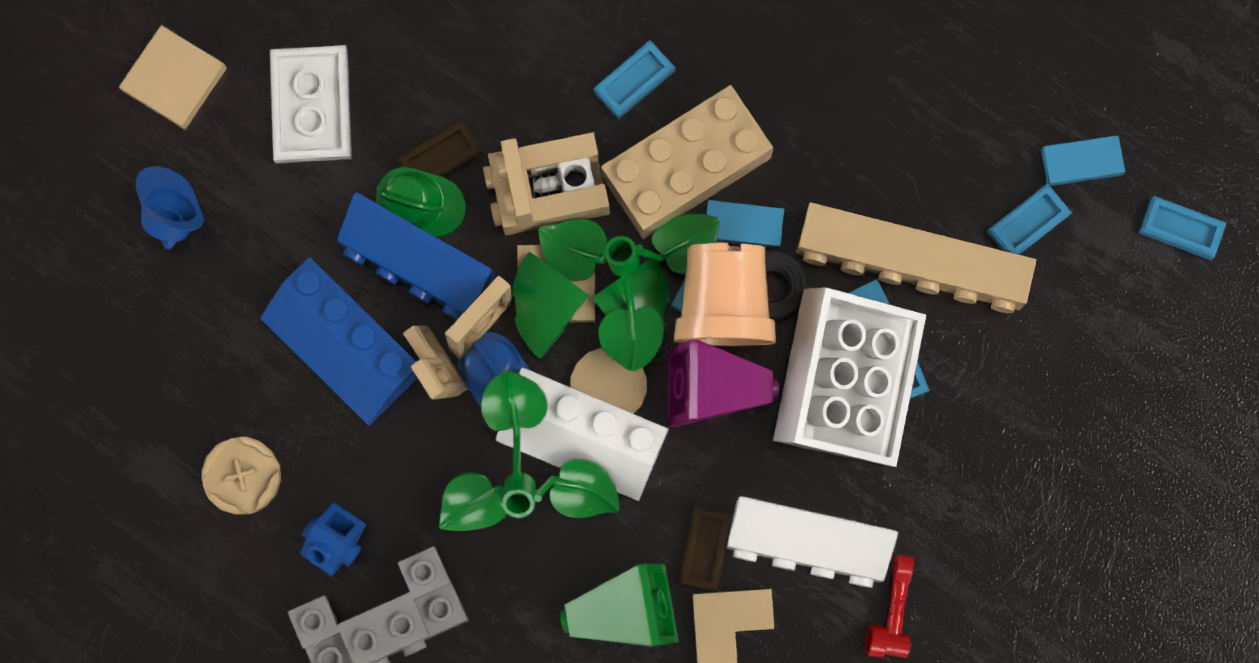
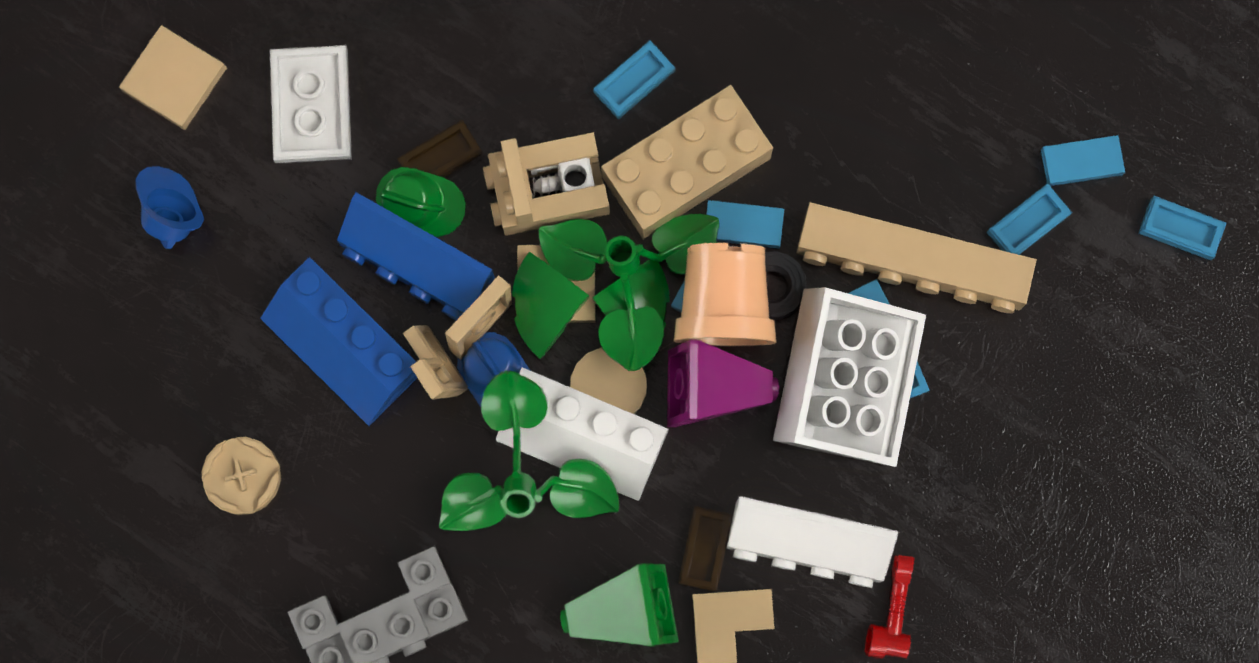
blue brick [300,503,366,576] -> none

